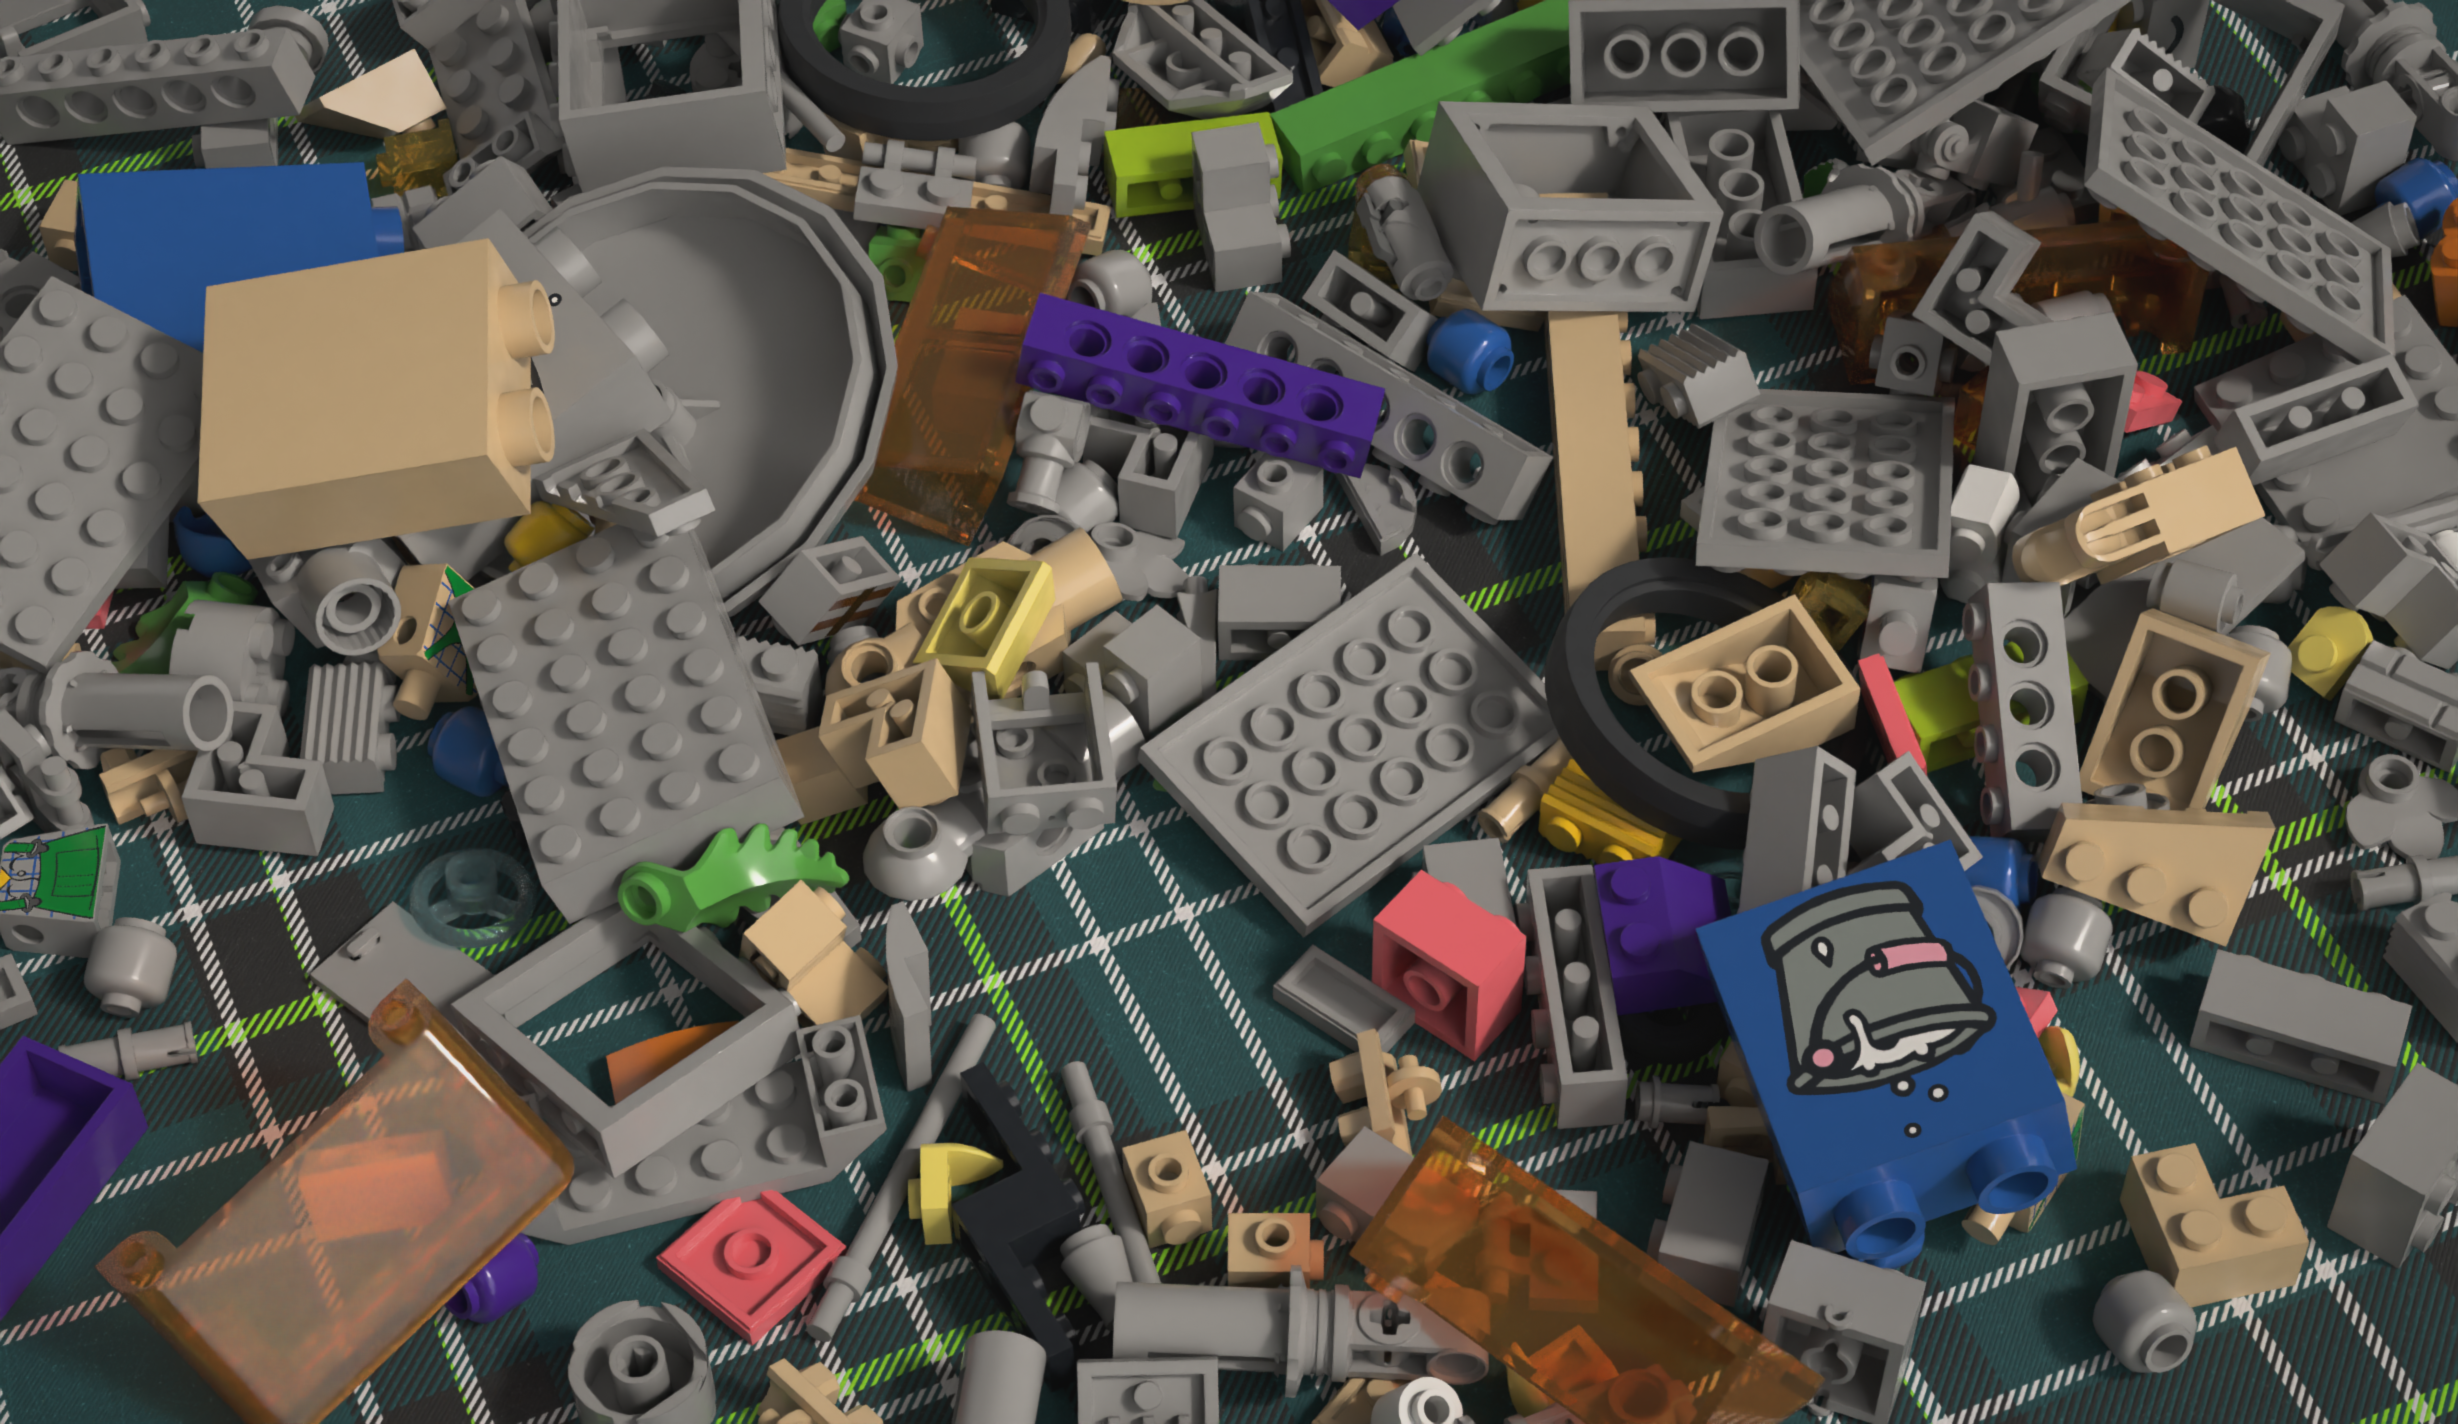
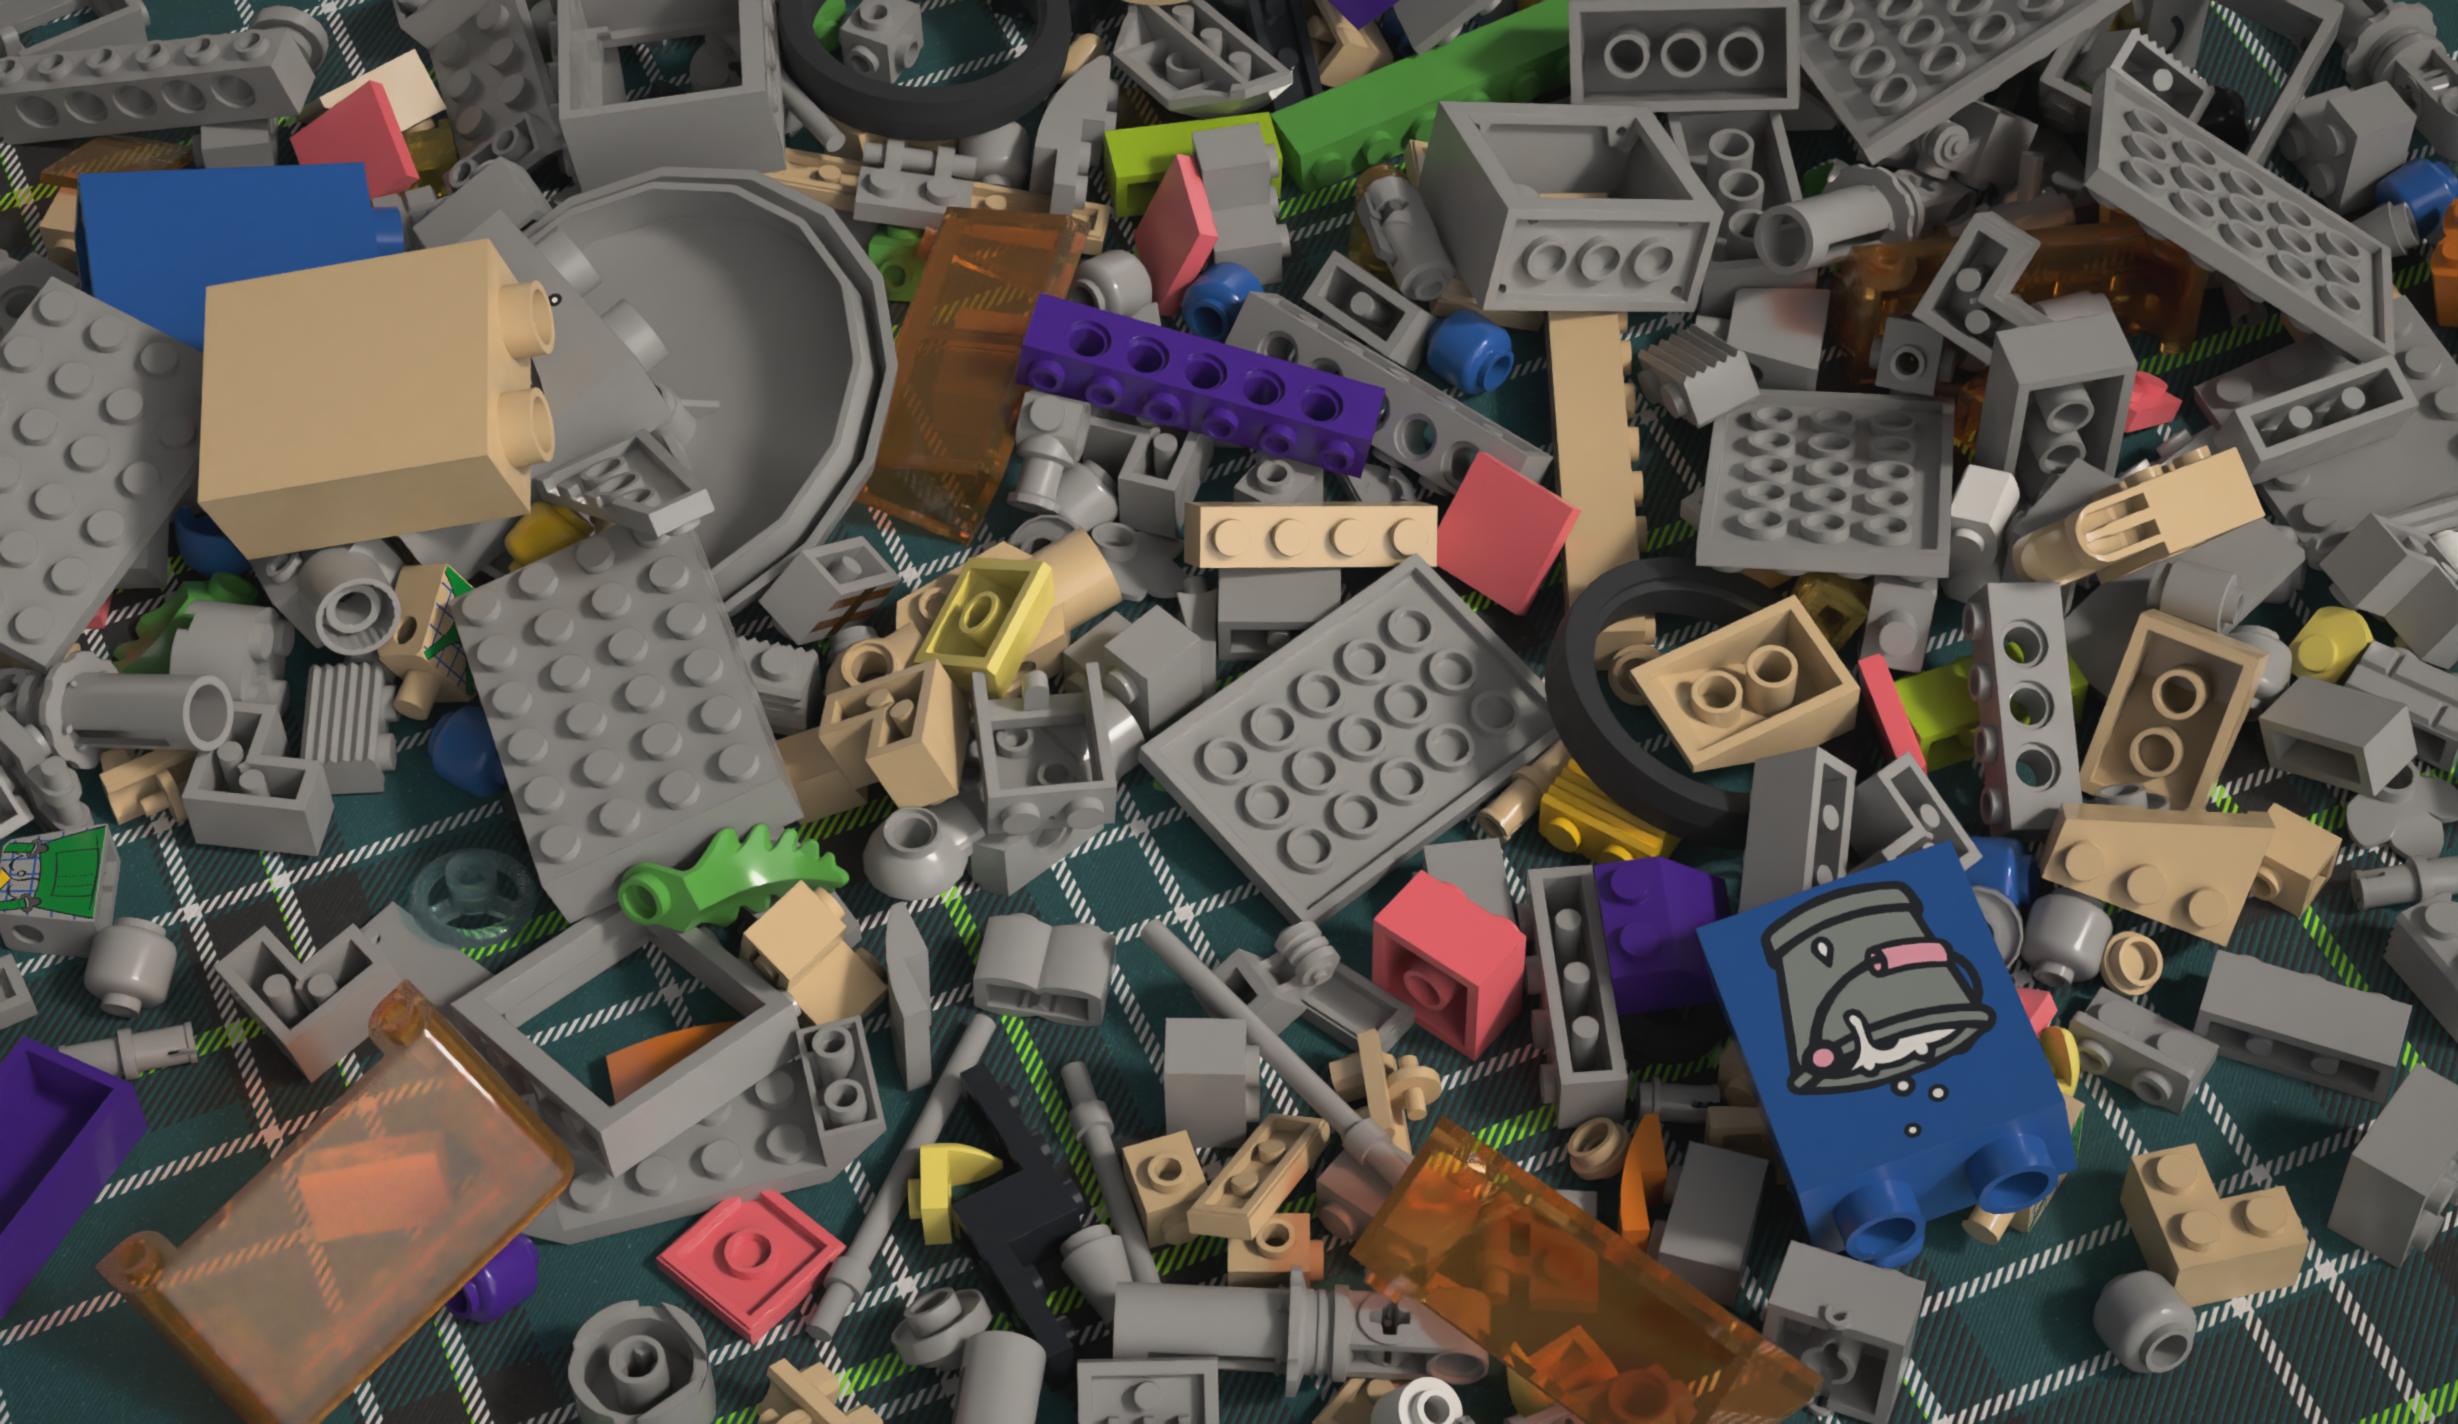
none -> clear orange piece [40,134,194,189]
none -> light grey brick [213,923,414,1083]
none -> coral tile [290,80,420,201]
none -> light grey plate [891,1287,992,1372]
none -> light grey brick [973,913,1116,1027]
none -> coral tile [1133,154,1219,317]
none -> light grey bar [1140,919,1422,1197]
none -> light grey brick [1164,1018,1260,1148]
none -> blue head [1181,262,1264,344]
none -> tan brick [1184,501,1438,568]
none -> tan tile [1187,1113,1331,1241]
none -> light grey brick [1191,920,1340,1045]
none -> coral tile [1437,451,1582,616]
none -> tan plate [1567,1117,1632,1180]
none -> orange slope [1617,1113,1667,1267]
none -> light grey torso [1695,288,1831,391]
none -> light grey bracket [2068,986,2219,1115]
none -> tan plate [2100,931,2163,997]
none -> tan brick [2249,802,2342,918]
none -> light grey brick [2258,675,2418,797]

